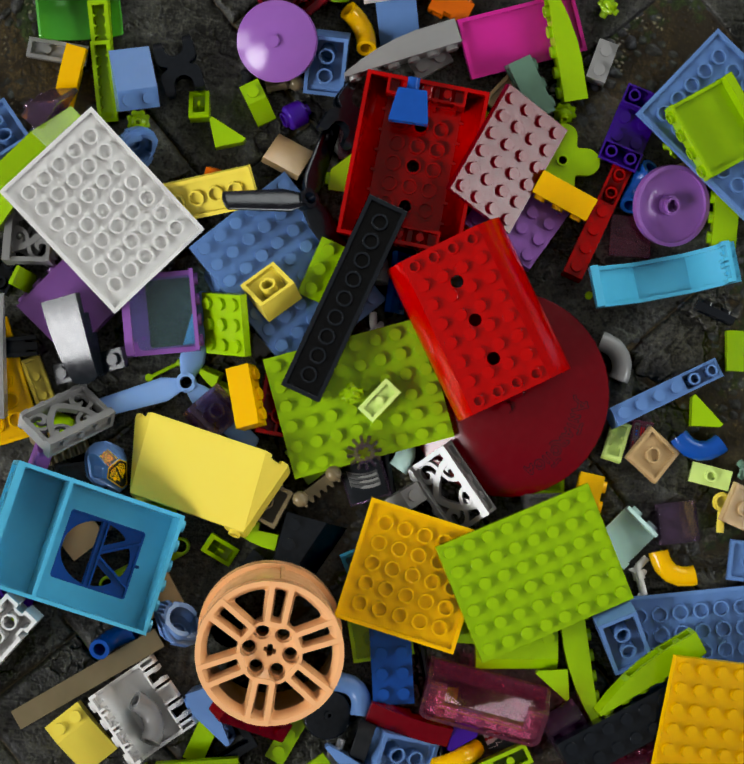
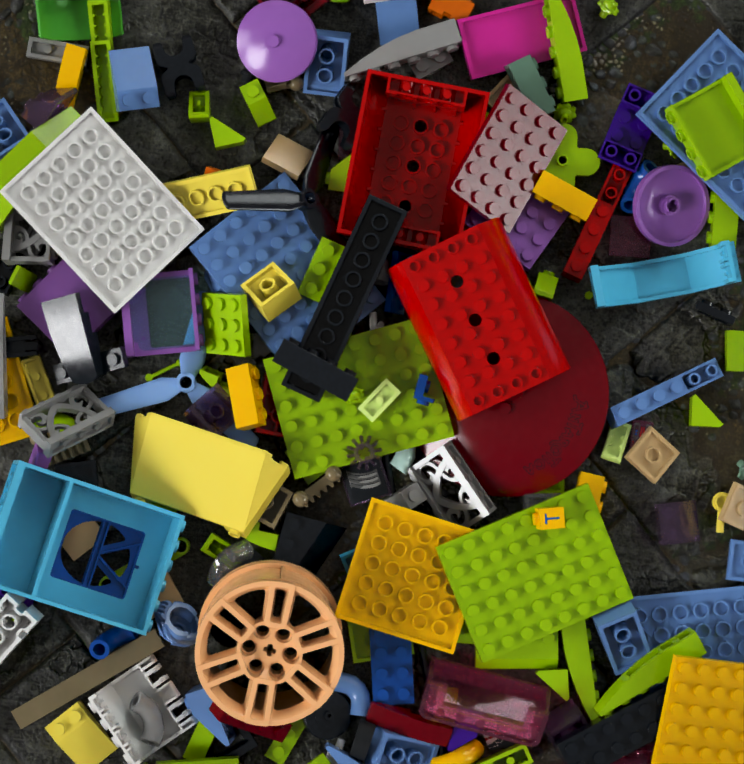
medium blue helmet [84,441,127,493] -> none
medium blue helmet [119,126,158,167] -> none
lime plant [127,110,150,128] -> none
dark purple head [280,100,311,130] -> none
yellow cylinder [340,2,377,56] -> none
blue torso [388,76,428,127] -> none
light grey brick [585,38,619,87] -> none
light grey cylinder [598,331,632,384] -> none
light aqua panel [606,506,658,570] -> none
white piece [628,555,650,596] -> none
yellow cylinder [648,549,698,587] -> none
blue cylinder [671,430,728,461] -> none
yellowish green plate [688,461,733,491] -> none
none -> clear cylinder [207,539,253,587]
none -> black brick [272,337,359,402]
none -> blue bracket [413,374,435,406]
none -> yellow brick [532,506,565,530]
none -> lime slope [533,270,559,301]

